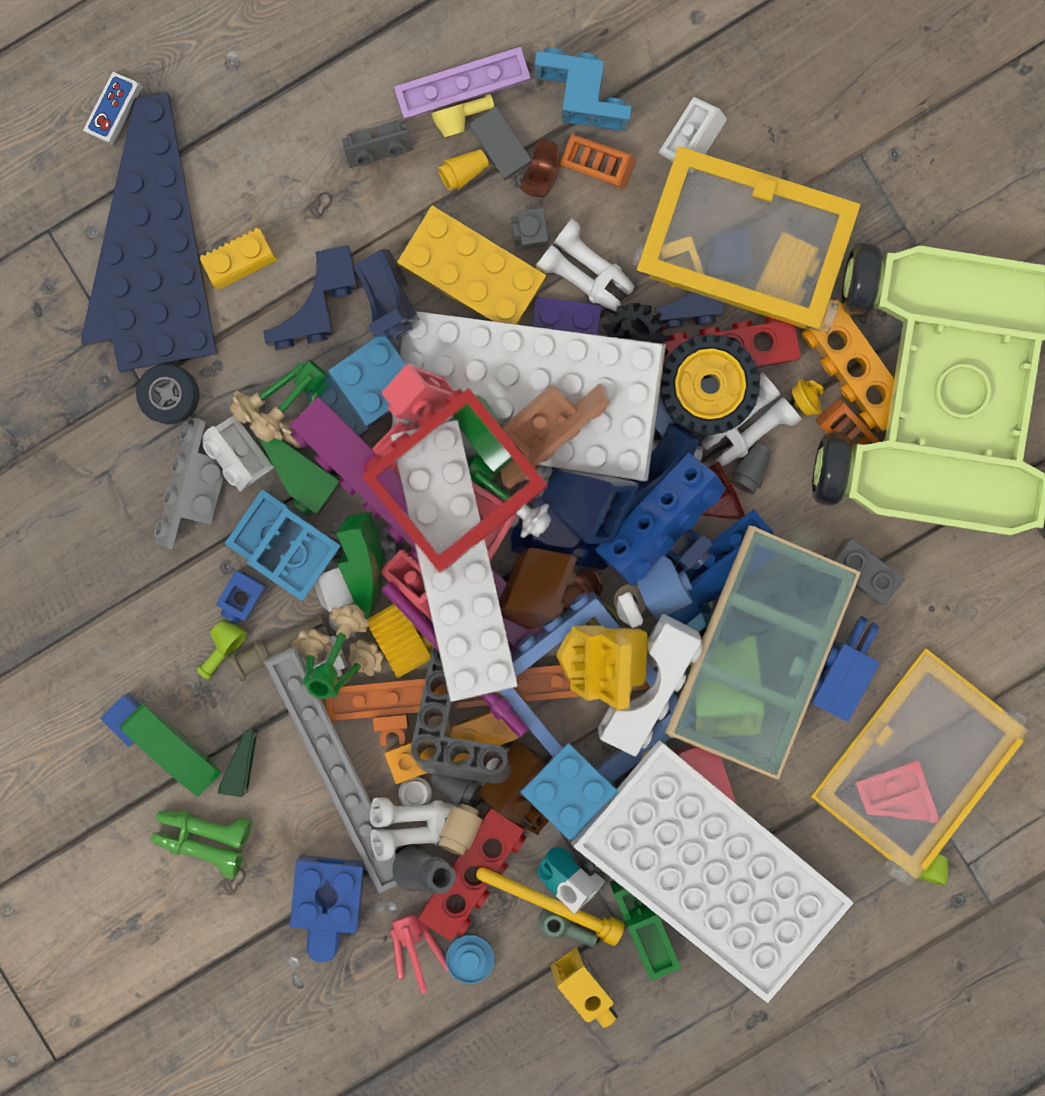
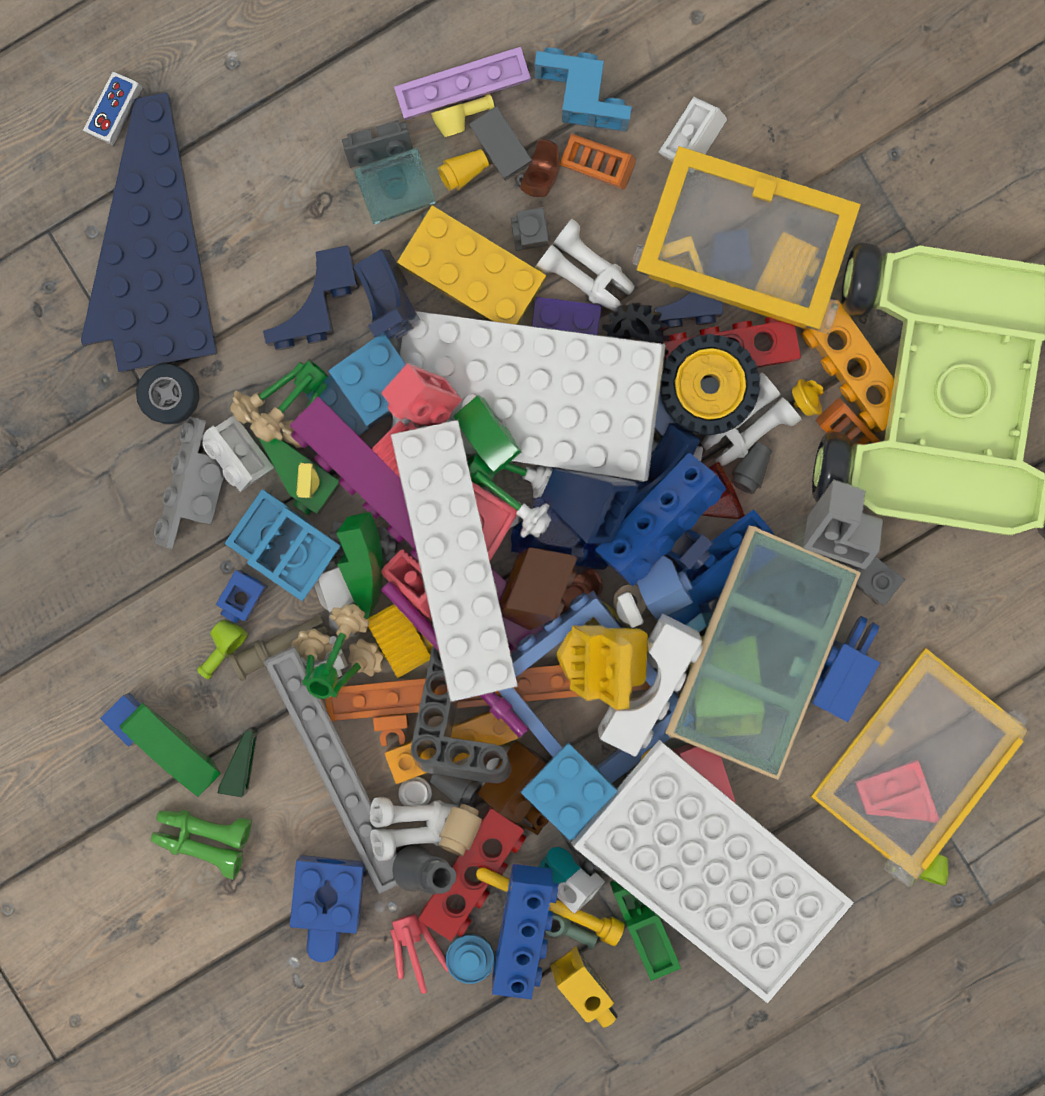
yellow brick [200,228,277,290] -> none
red window [361,388,549,573] -> none
nougat bracket [500,384,610,489] -> none
none -> light yellow tile [297,463,319,498]
none -> clear light blue slope [353,147,436,225]
none -> blue brick [492,864,558,1000]
none -> light grey brick [803,480,883,570]

